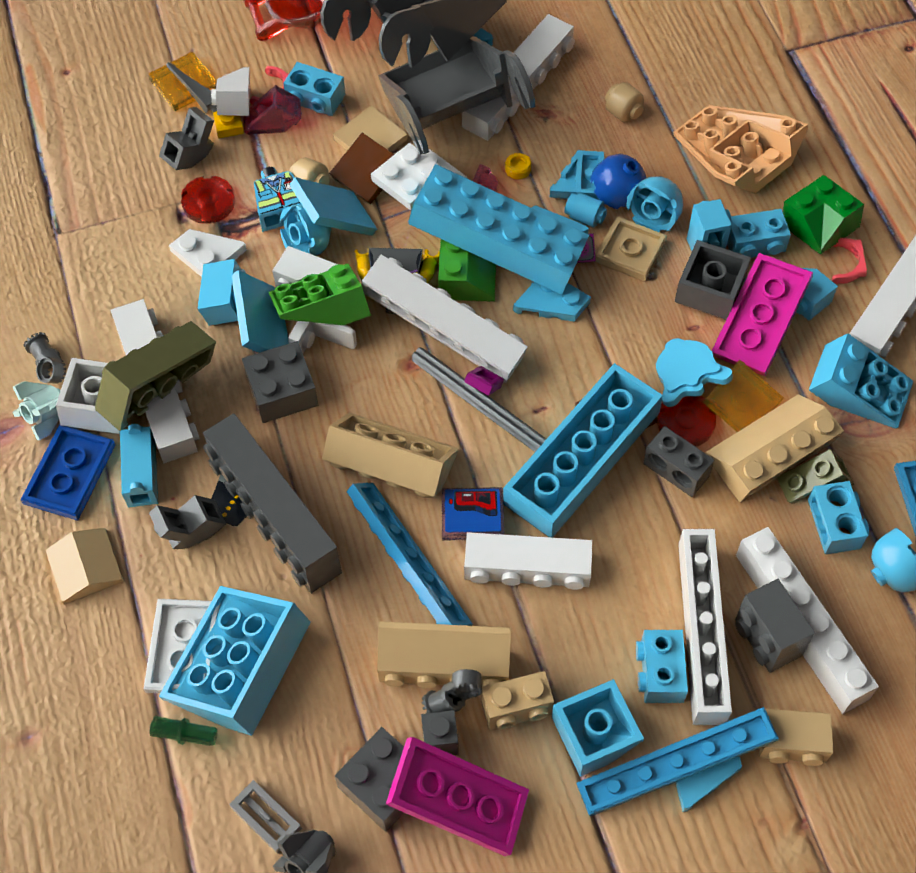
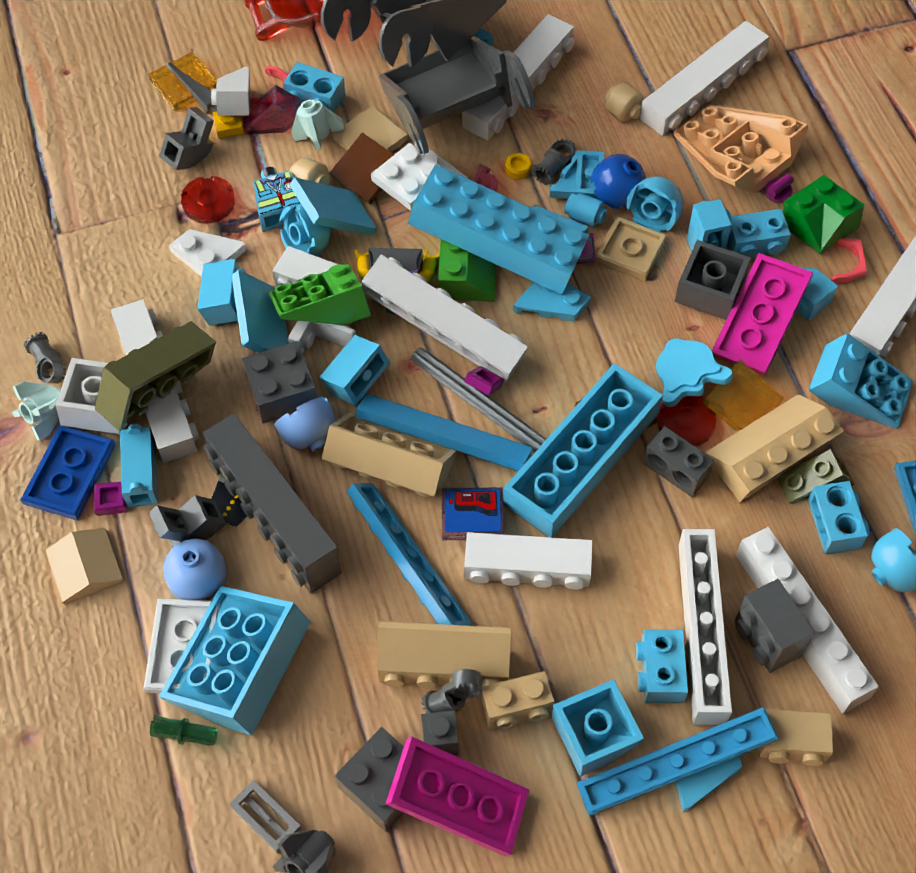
none -> magenta tile [94,481,127,516]
none -> light blue cylinder [163,538,228,600]
none -> light blue cylinder [274,396,335,452]
none -> light aqua brick [291,100,345,151]
none -> medium azure brick [319,335,390,406]
none -> dark azure tile [355,394,533,471]
none -> dark grey connector [532,139,575,185]
none -> white brick [640,21,769,136]
none -> magenta plate [765,173,794,203]

